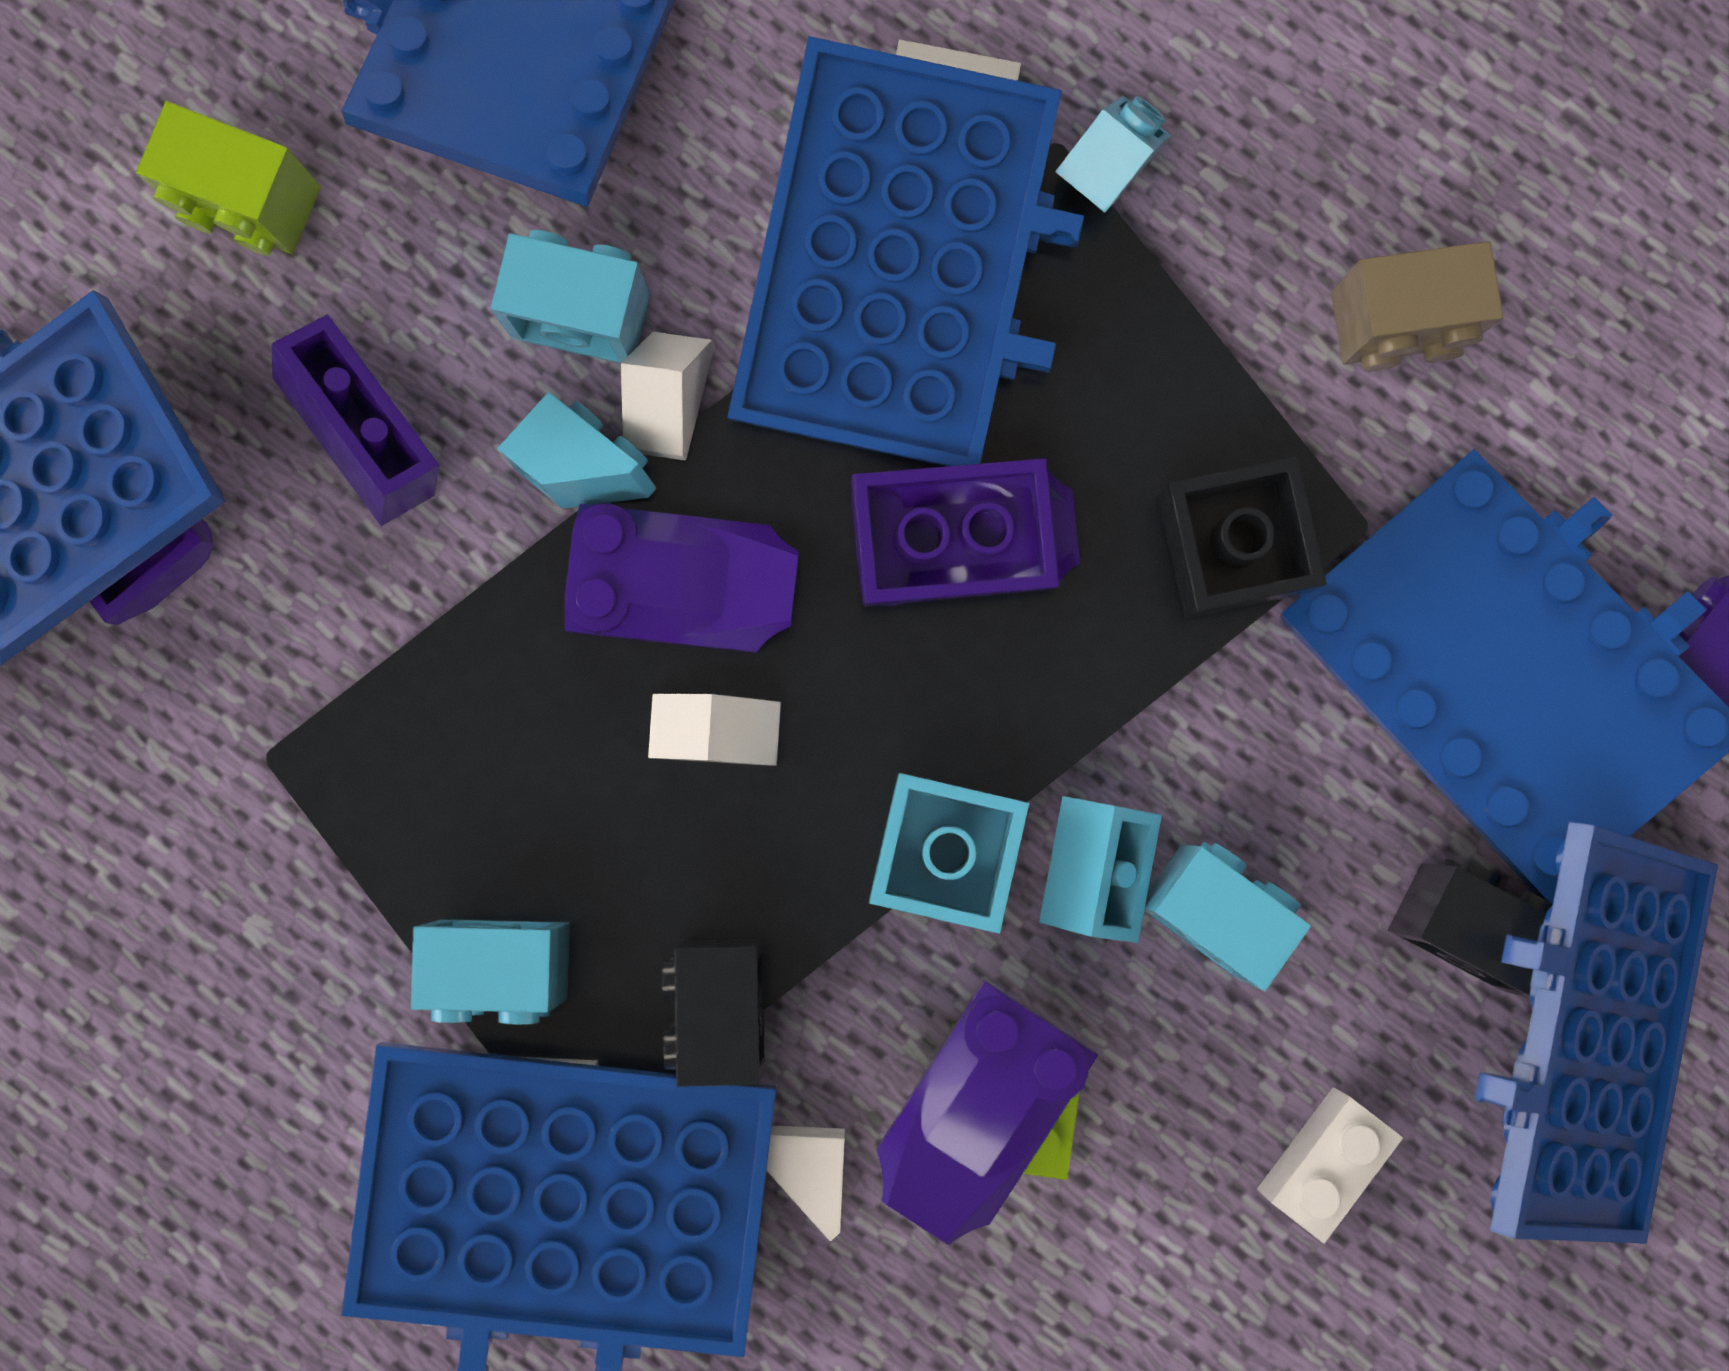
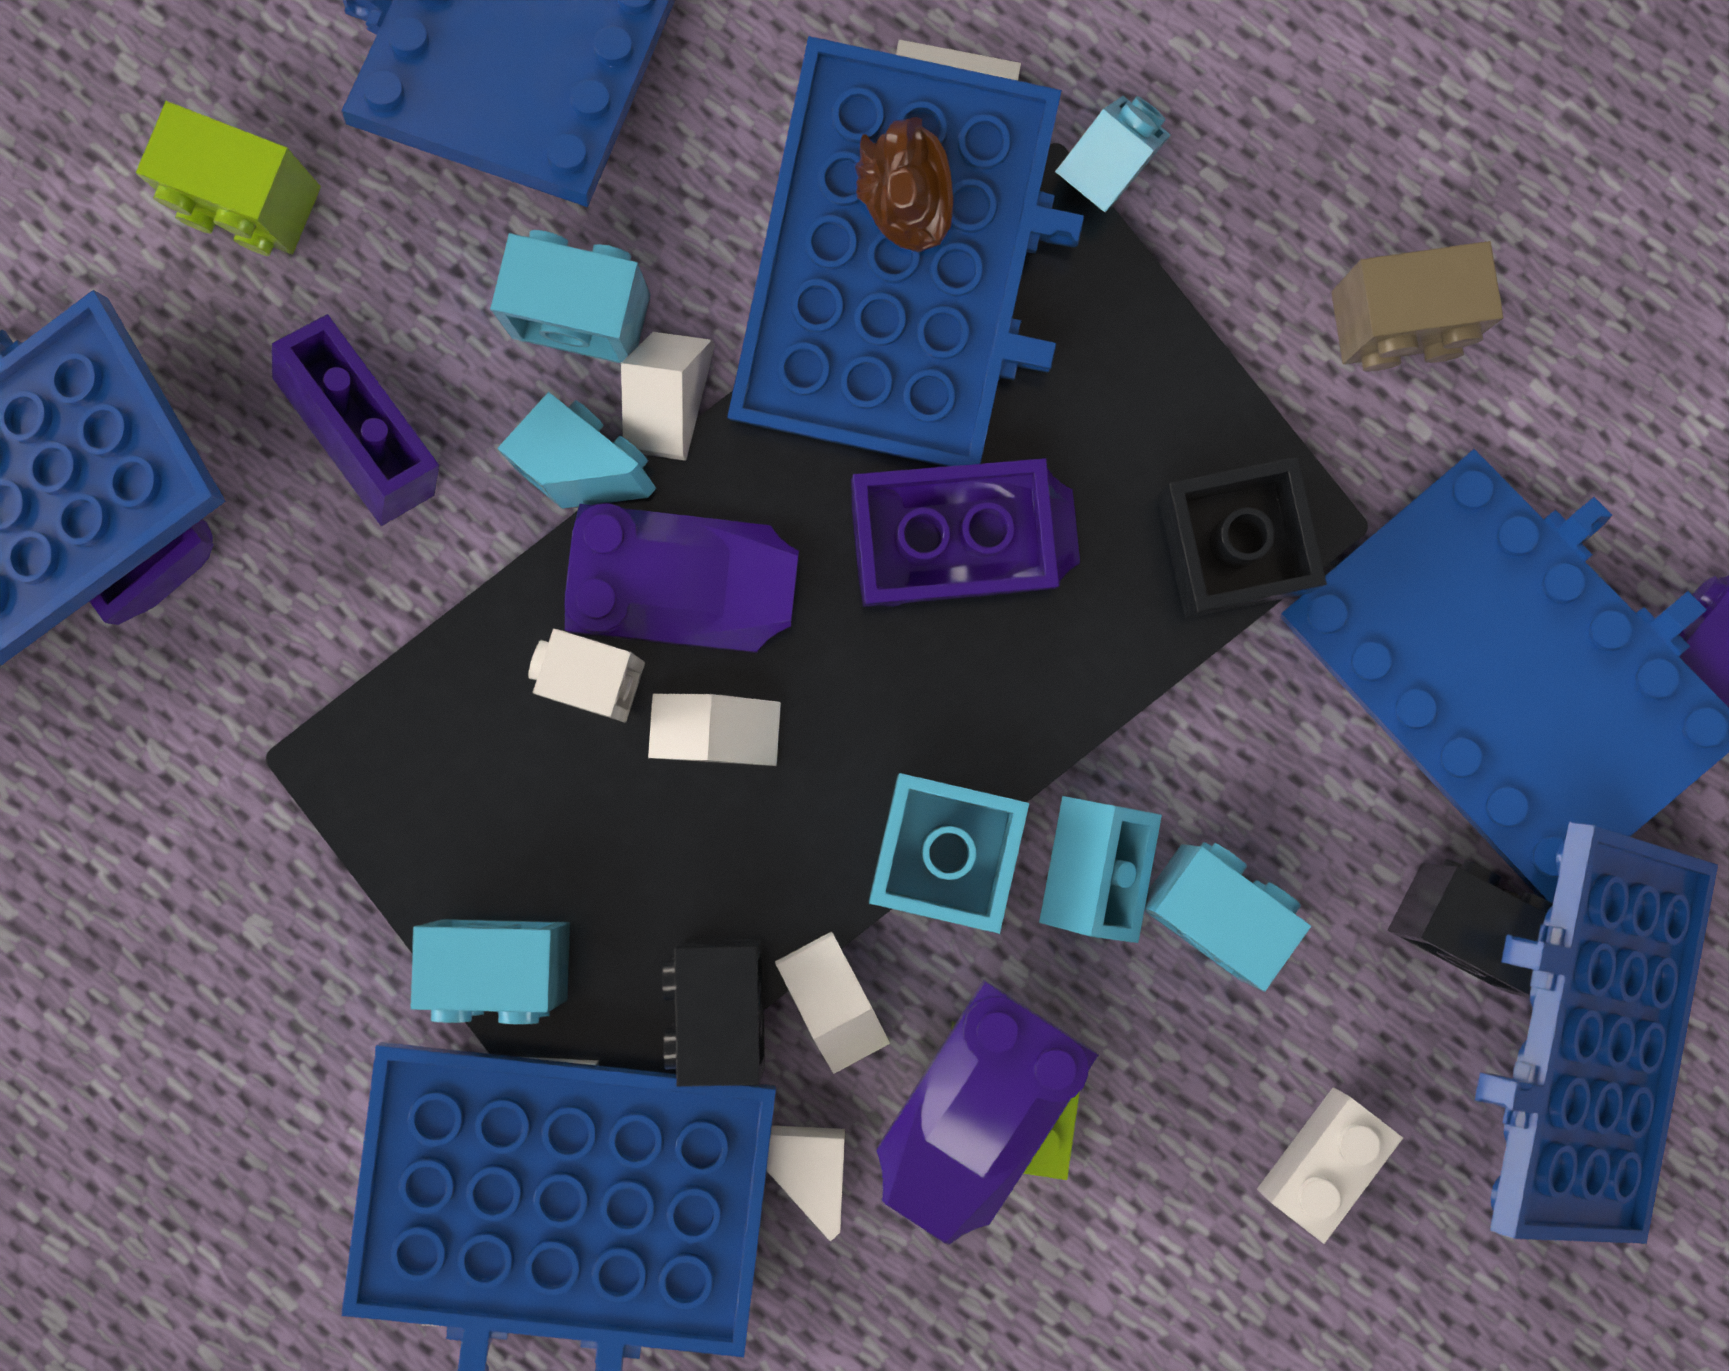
none -> white brick [529,628,645,723]
none -> white slope [775,931,890,1074]
none -> reddish brown hat [855,117,953,252]

